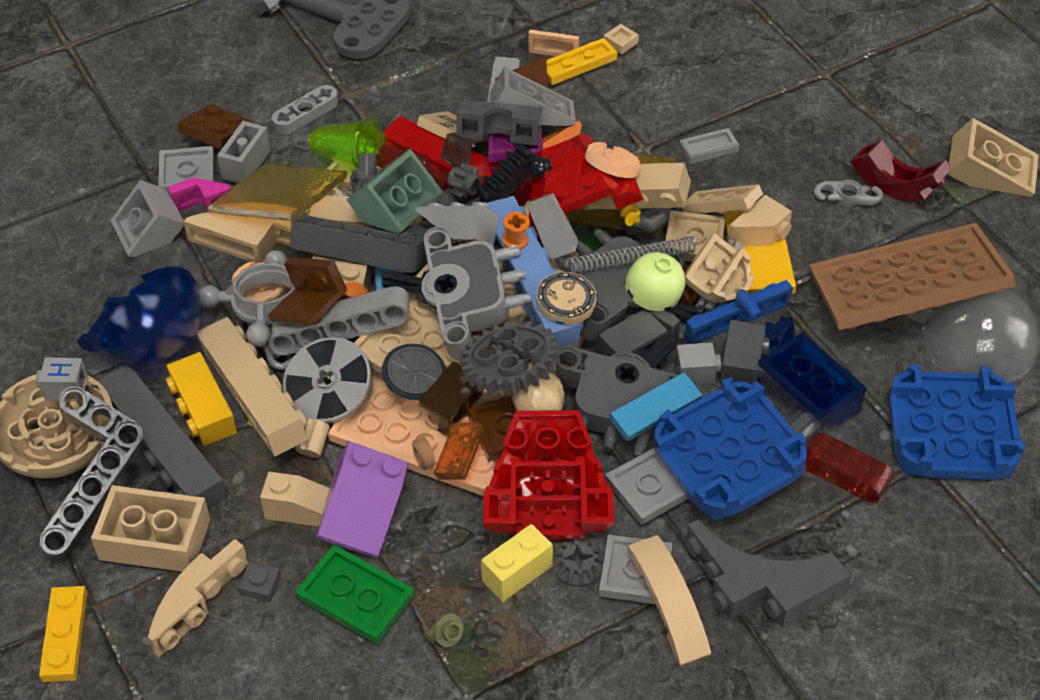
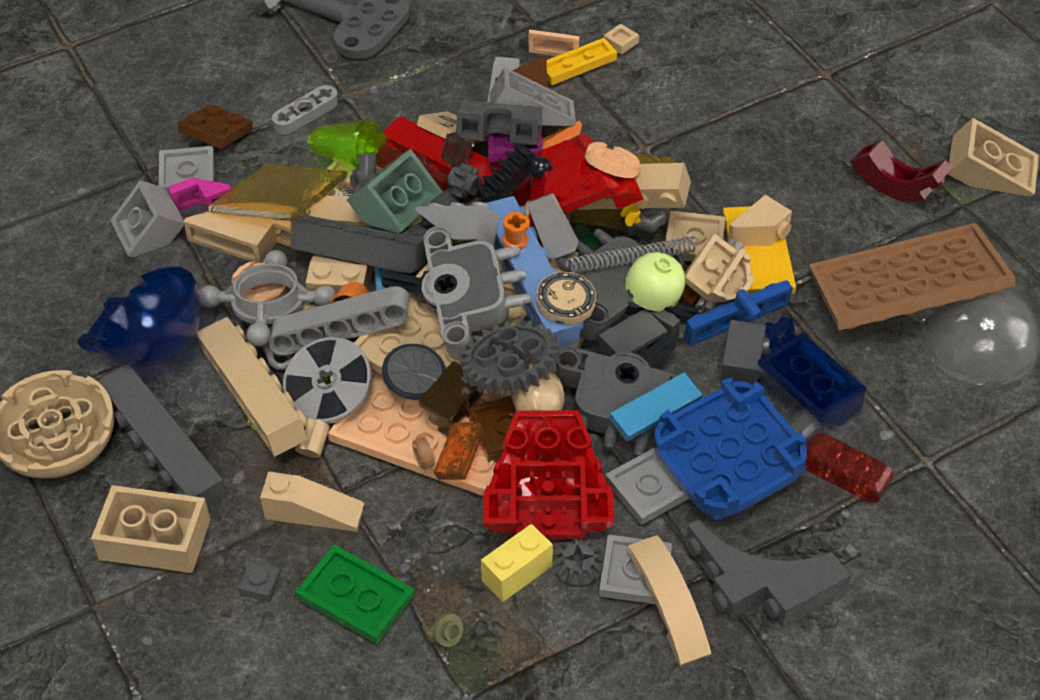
light grey brick [36,357,88,402] -> none
yellow plate [39,586,87,682] -> none
beam [40,386,143,560] -> none
tan slope [148,539,248,658] -> none
yellow brick [165,352,237,447] -> none
light grey brick [217,121,271,186] -> none
reddish brown bracket [268,257,347,326] -> none
medium lavender slope [316,441,408,559] -> none
light grey brick [675,342,721,385] -> none
light grey tile [679,128,739,164] -> none
tan plate [682,184,763,214] -> none
light grey piece [814,180,883,207] -> none
blue plate [888,364,1025,479] -> none

